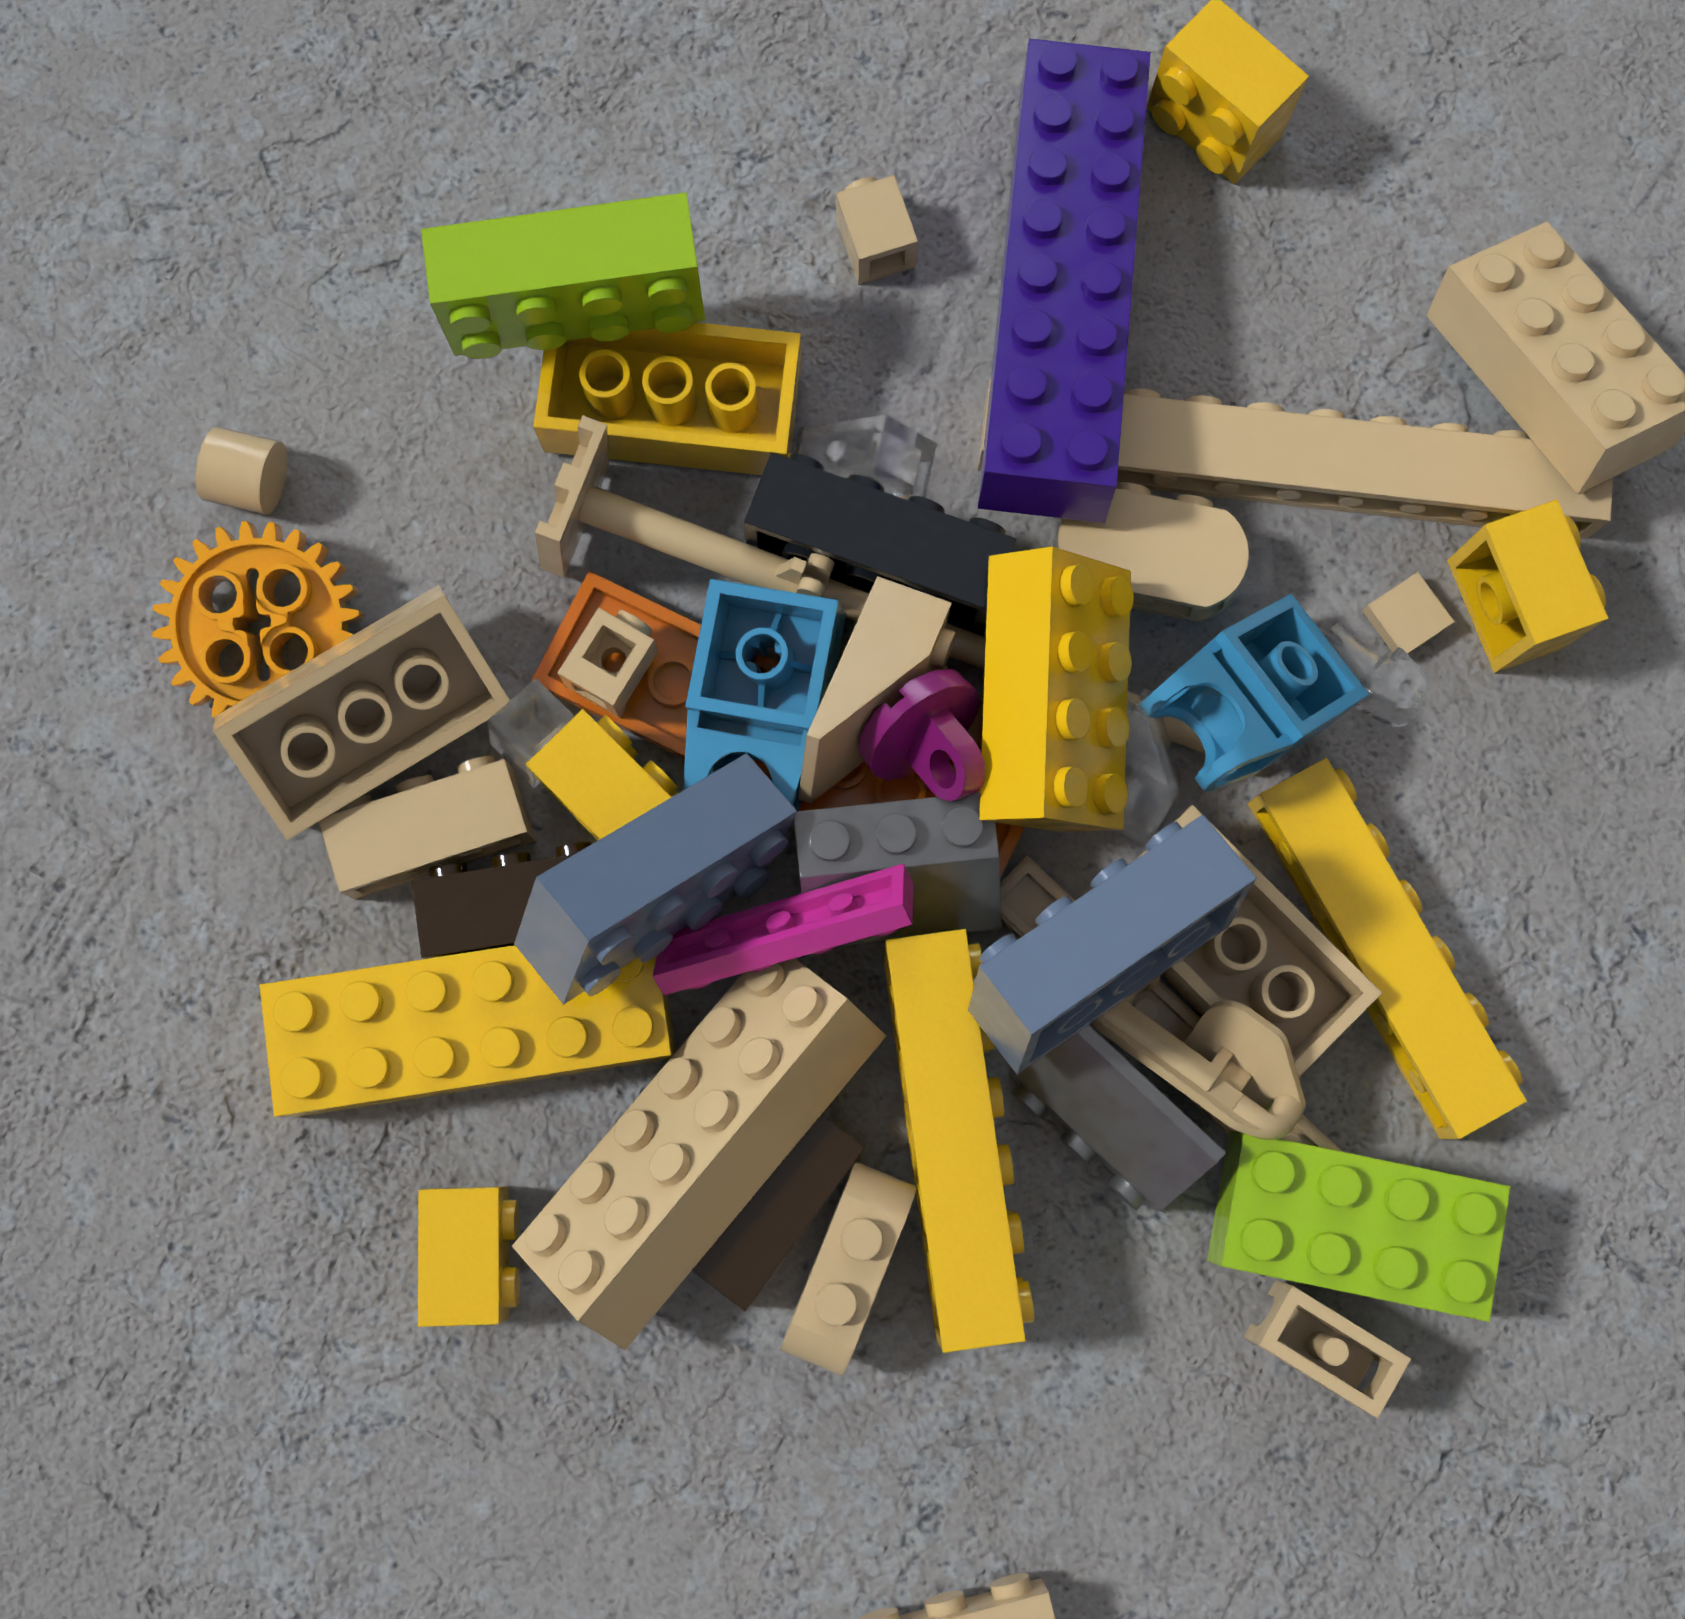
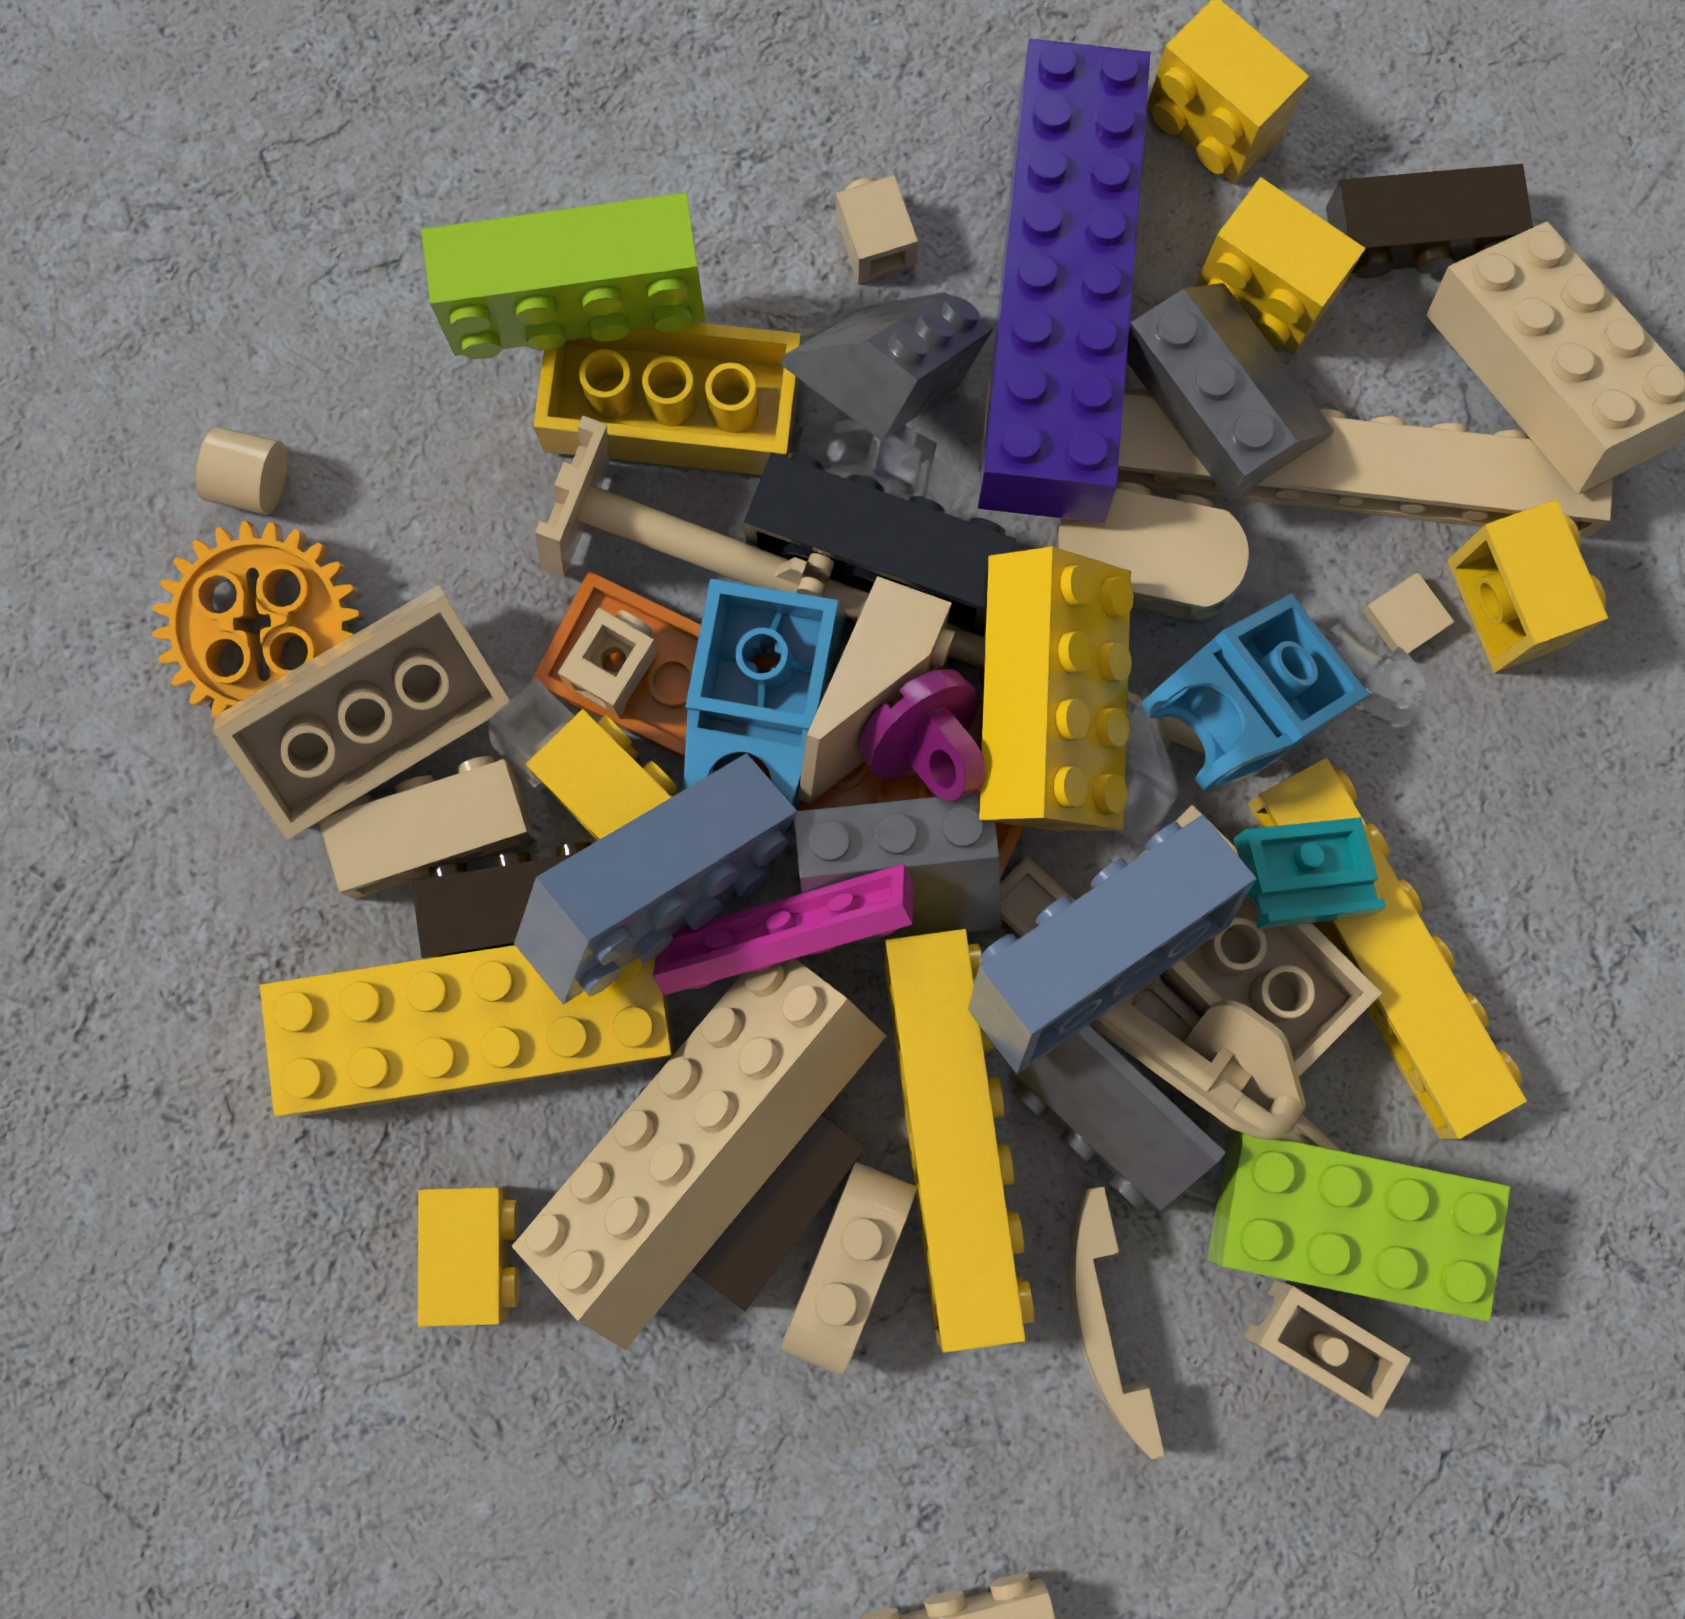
none -> flat silver slope [780,292,994,441]
none -> tan slope [1068,1185,1165,1460]
none -> flat silver slope [1126,283,1335,502]
none -> yellow brick [1195,177,1366,354]
none -> teal plate [1234,817,1386,930]
none -> dark brown brick [1326,164,1533,279]

